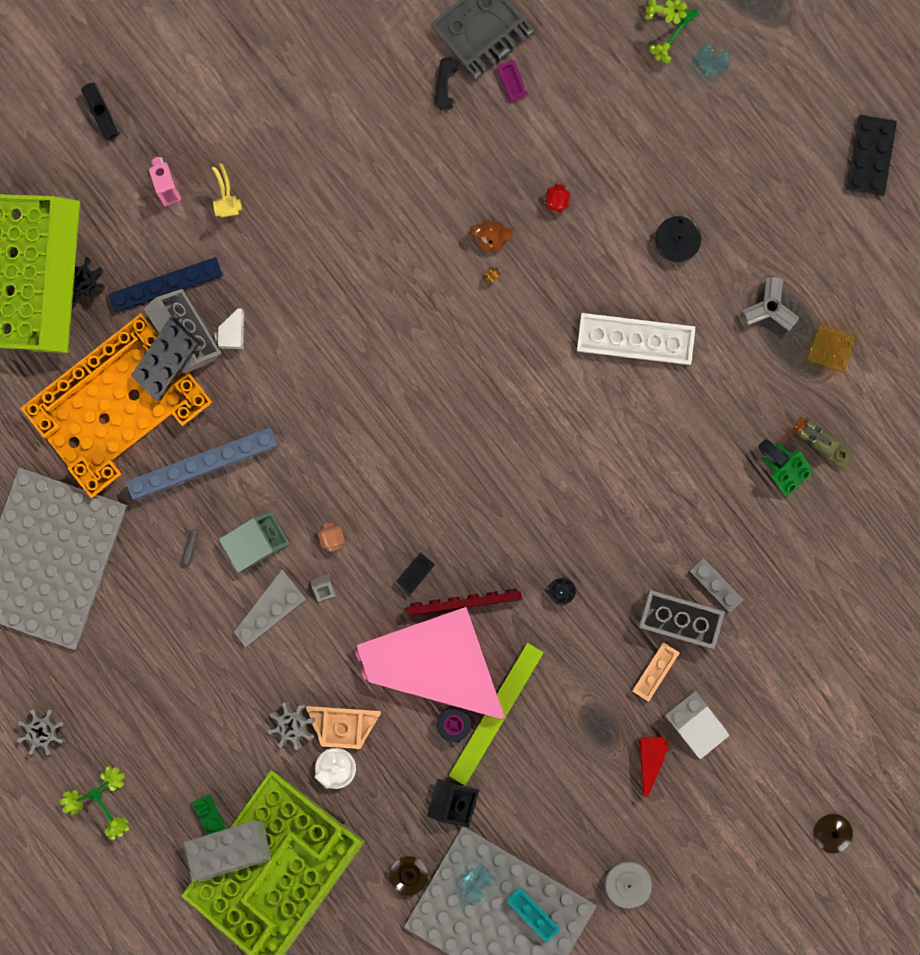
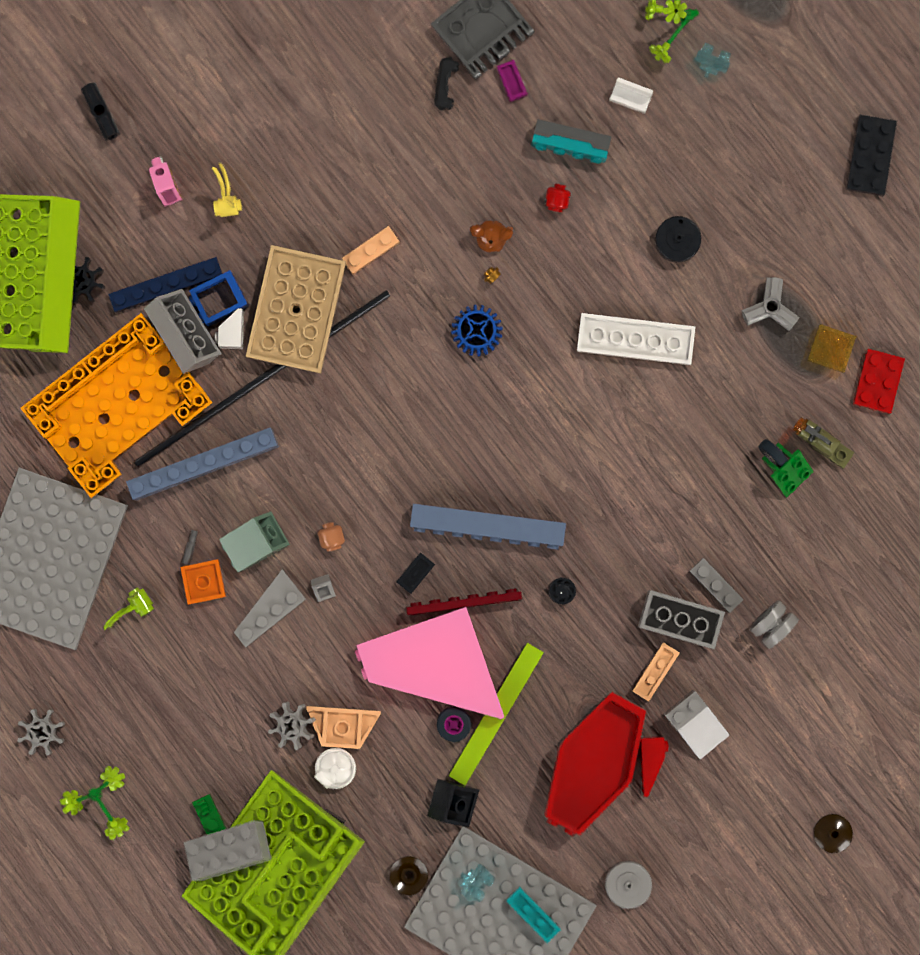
black plate [131,317,201,401] -> none
none -> lime plant [103,587,154,630]
none -> black piece [134,290,390,467]
none -> orange plate [180,559,226,605]
none -> blue window [189,270,249,327]
none -> tan piece [246,245,346,374]
none -> light nougat plate [342,226,400,275]
none -> sand blue brick [410,504,566,550]
none -> blue gear [451,305,503,357]
none -> piece [532,119,612,164]
none -> red container [544,692,646,837]
none -> white panel [609,78,653,114]
none -> light grey wheel [749,600,799,649]
none -> red plate [853,349,905,414]

